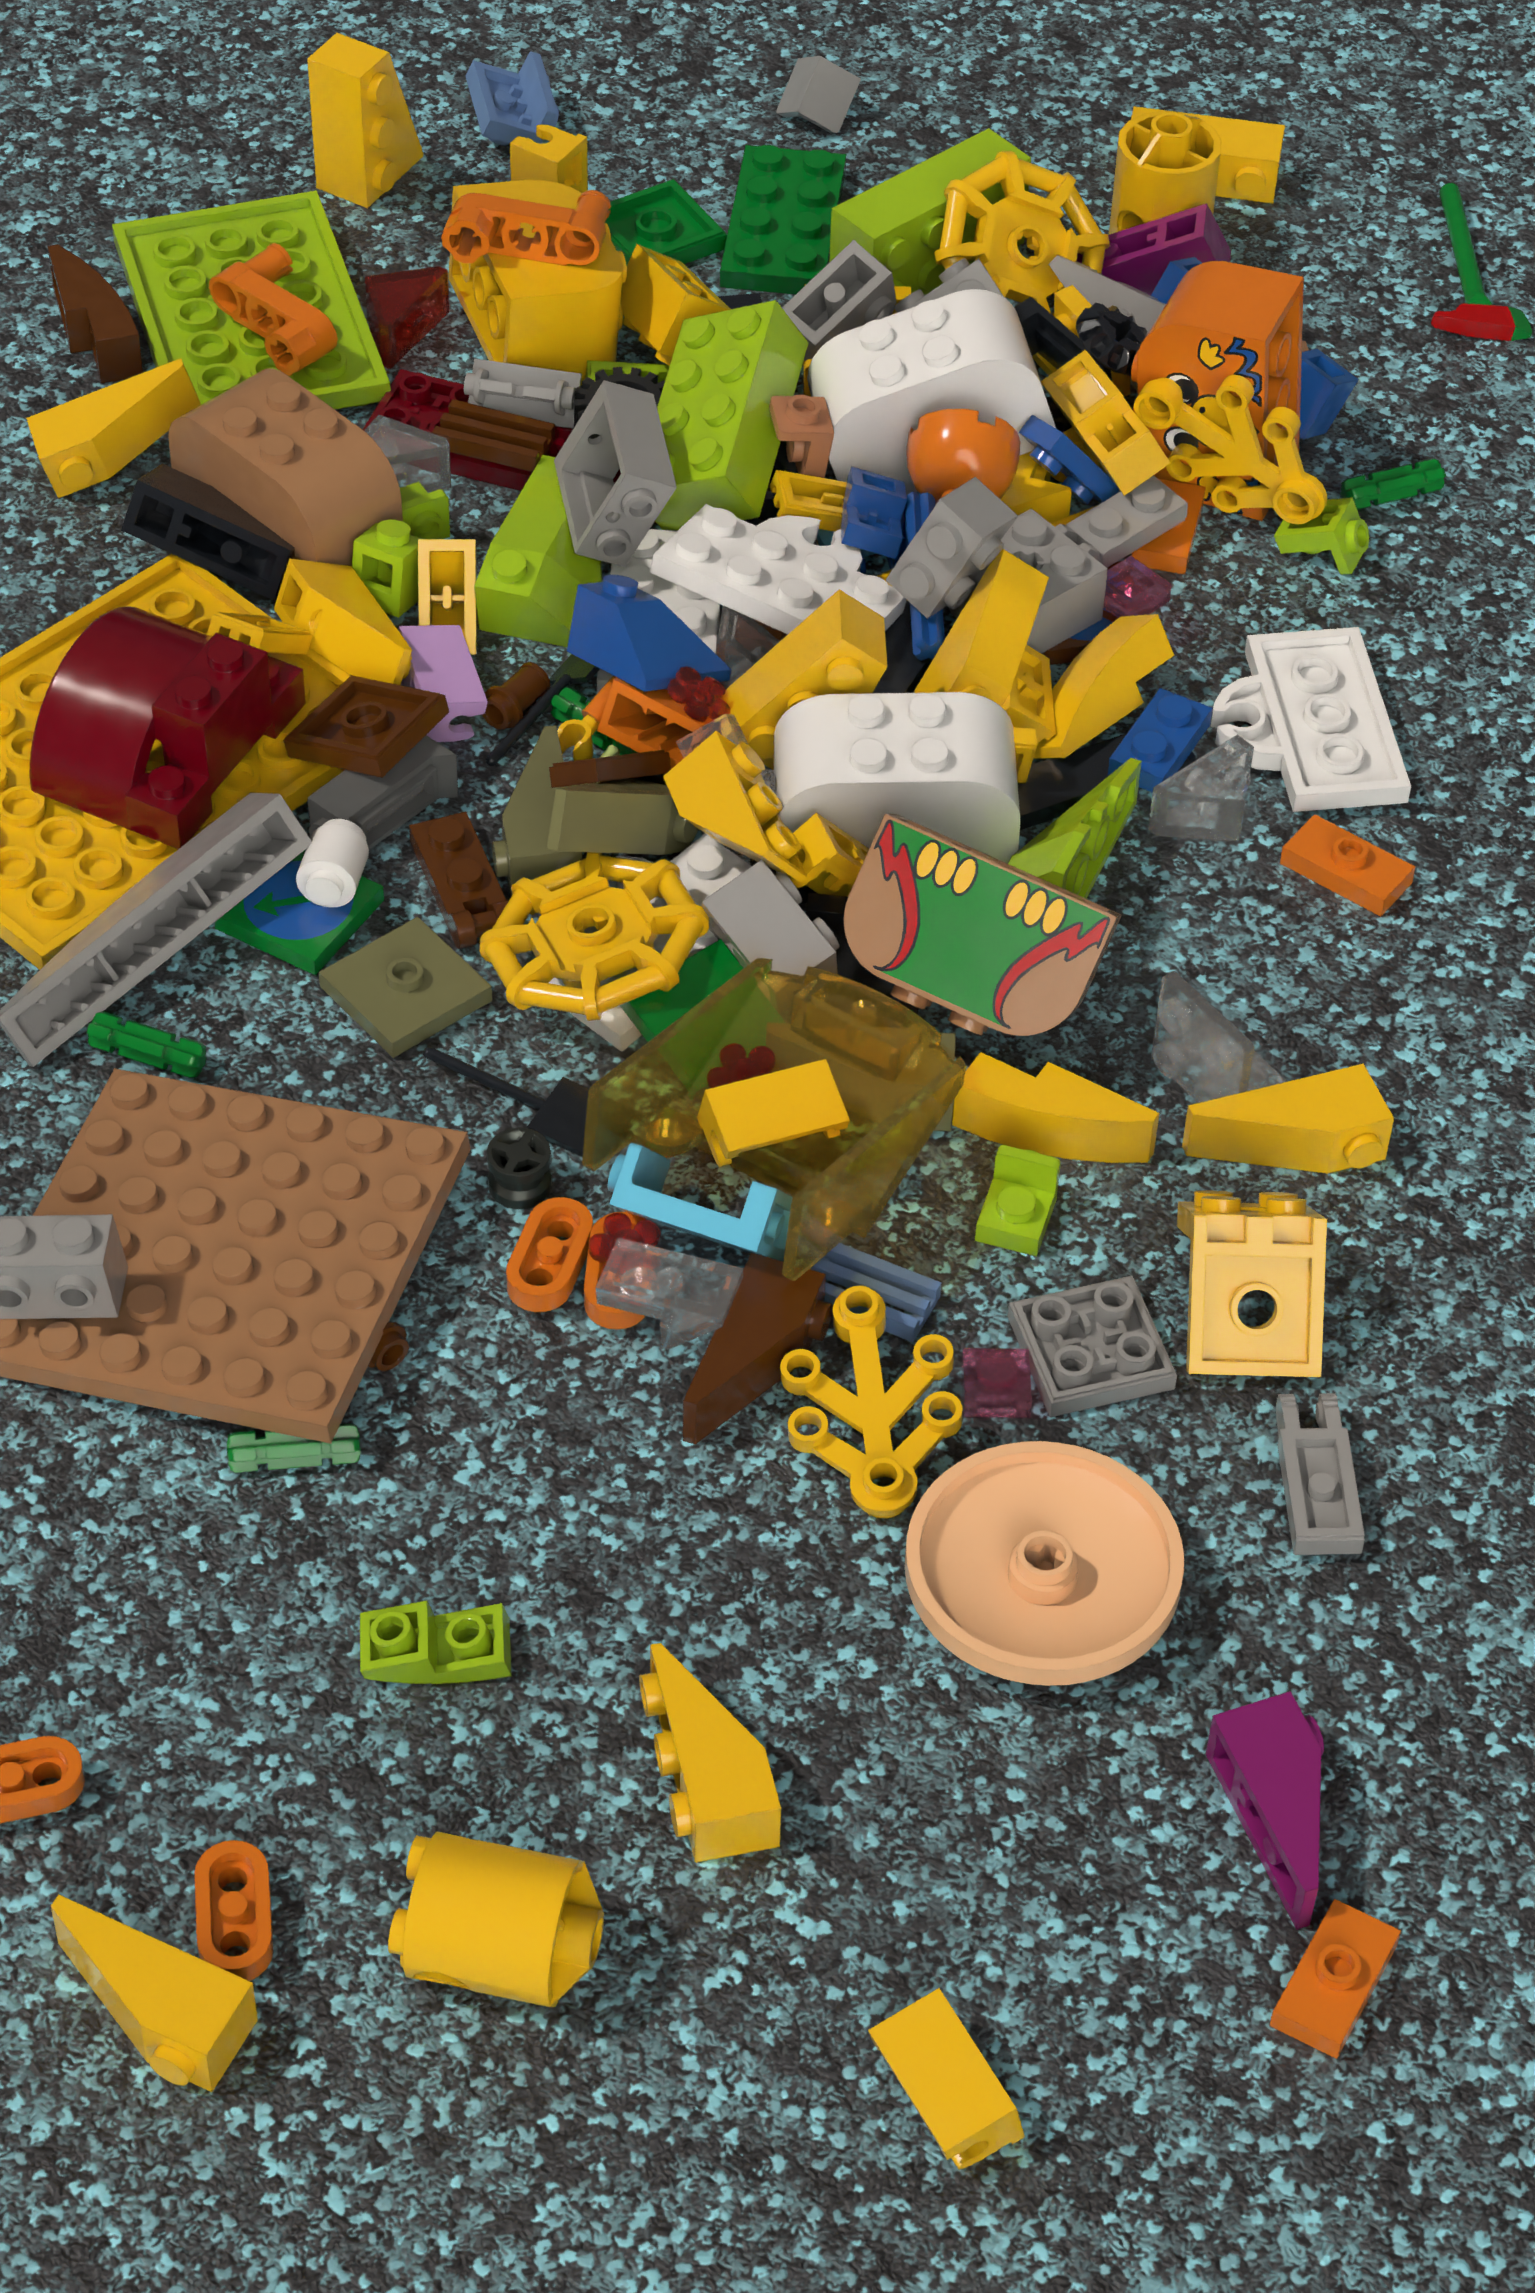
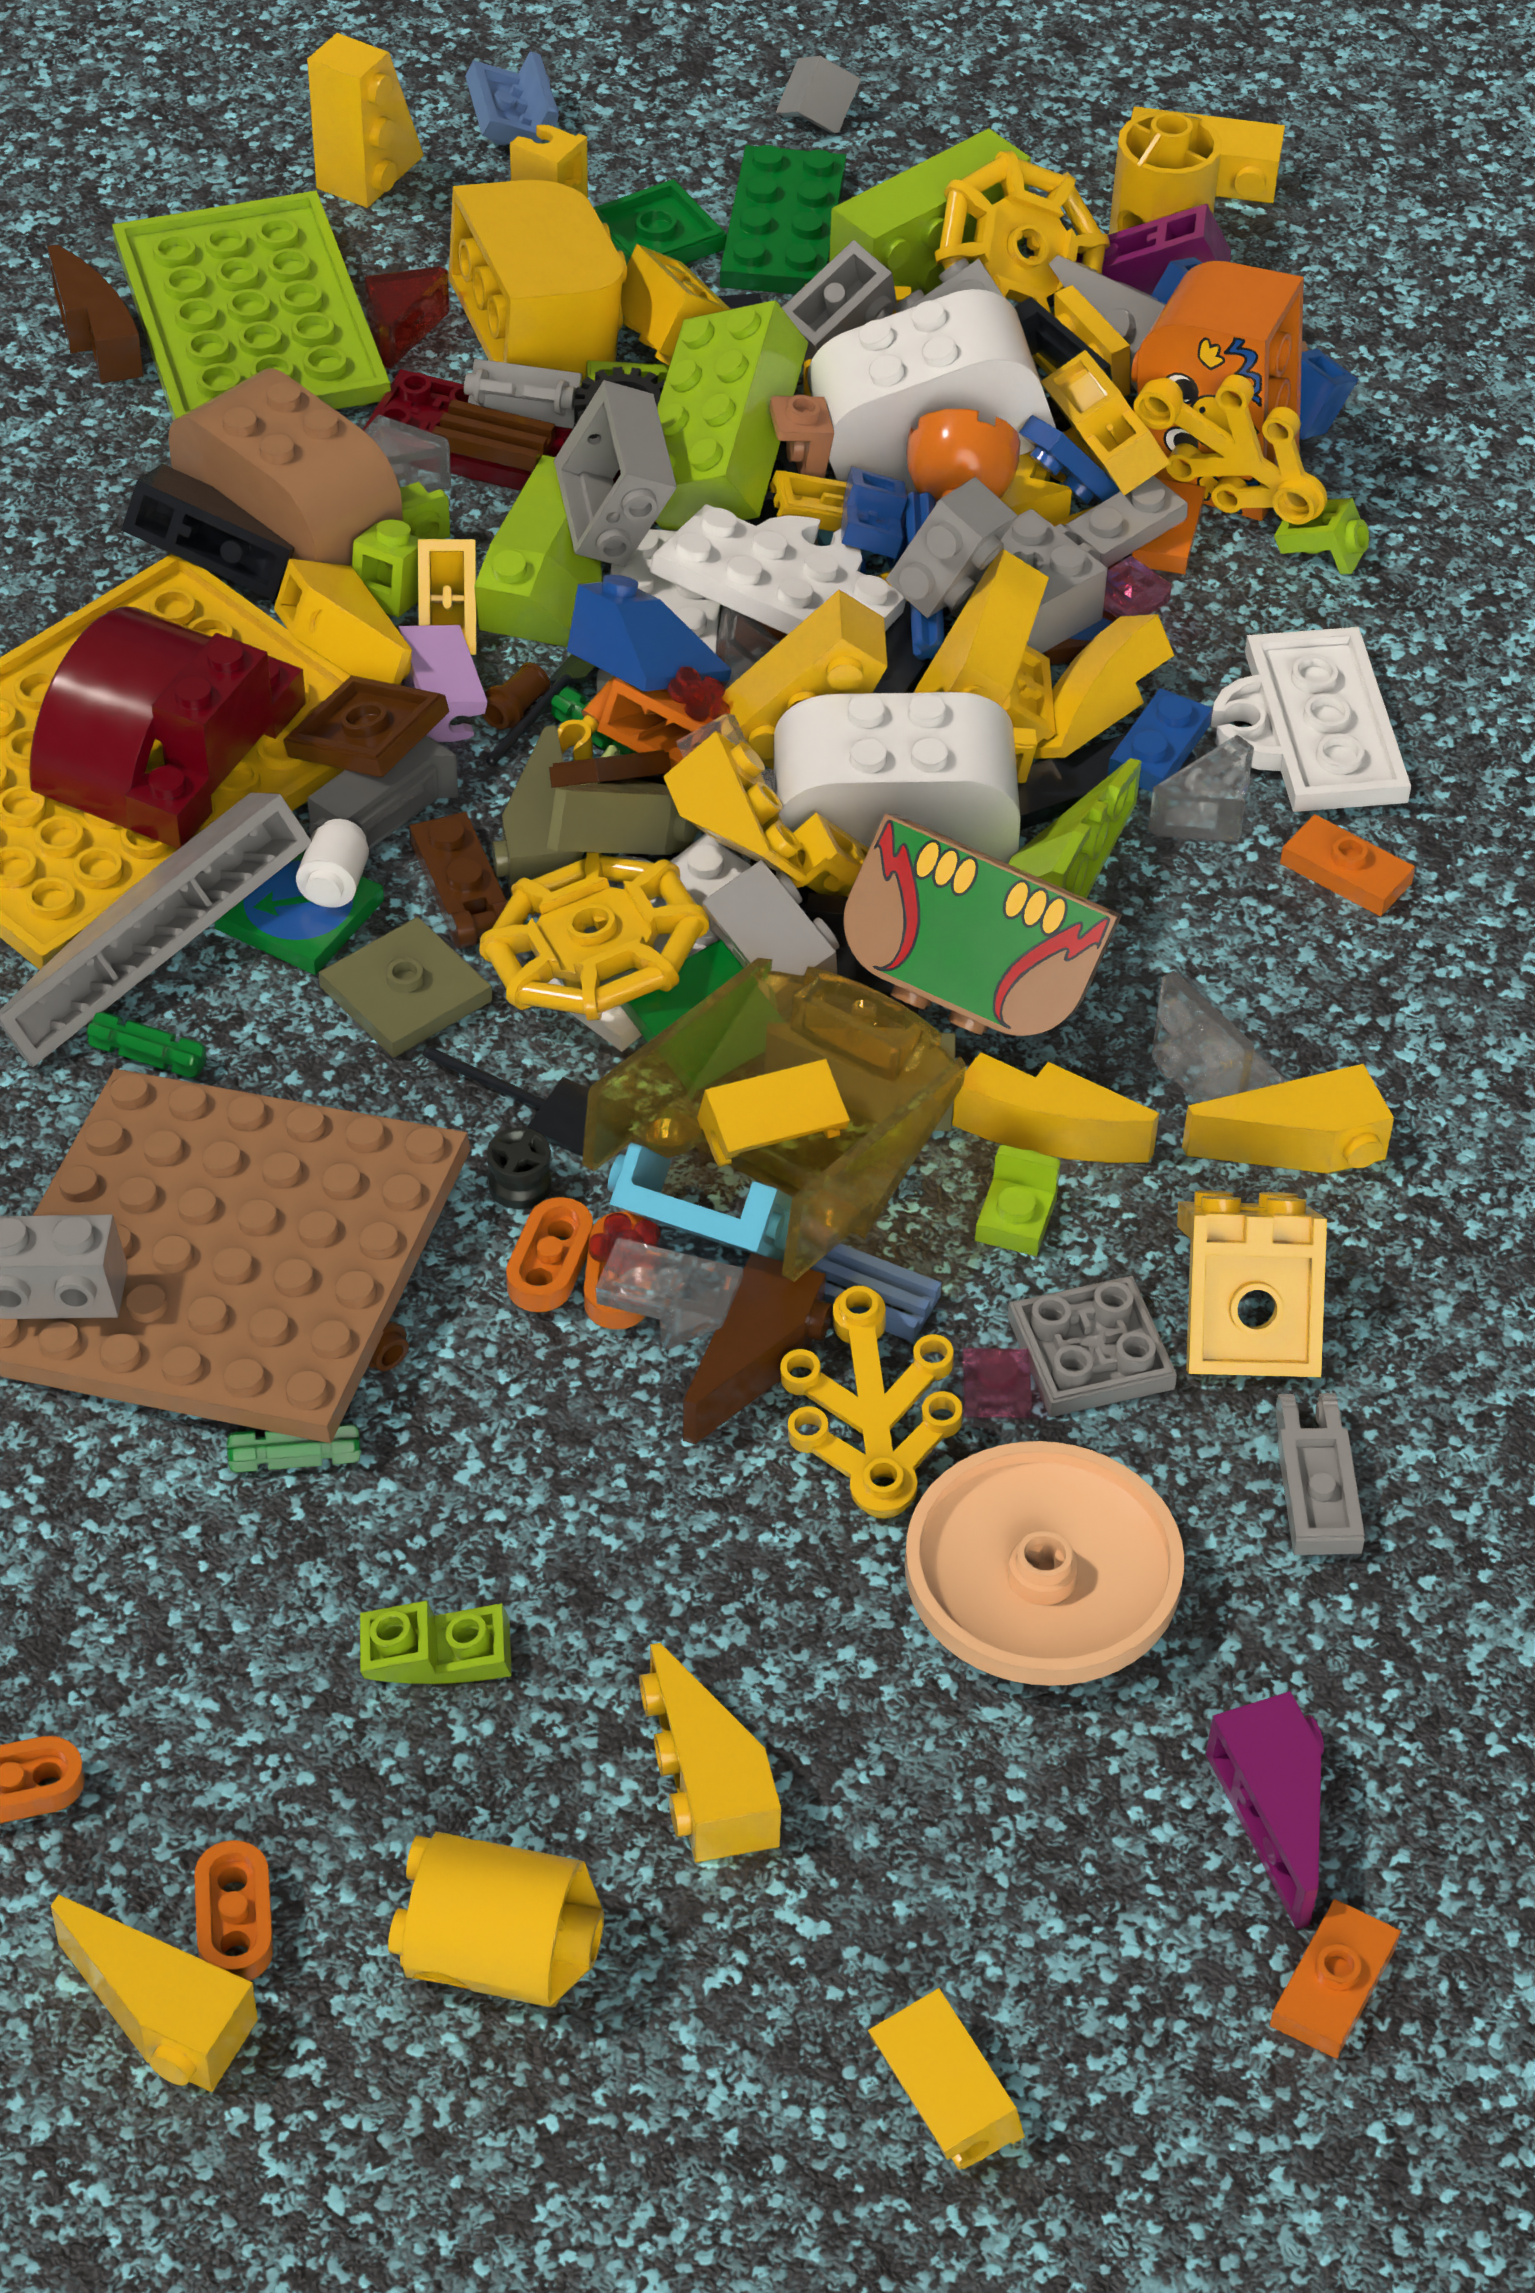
yellow slope [26,358,201,499] -> none
yellow tile [207,612,313,655] -> none
orange beam [209,243,338,376] -> none
orange beam [441,190,611,266] -> none
clear red plant [707,1043,776,1089] -> none
black gear [1076,303,1148,376] -> none
green axle [1340,458,1446,510] -> none
piece [1431,183,1532,341] -> none

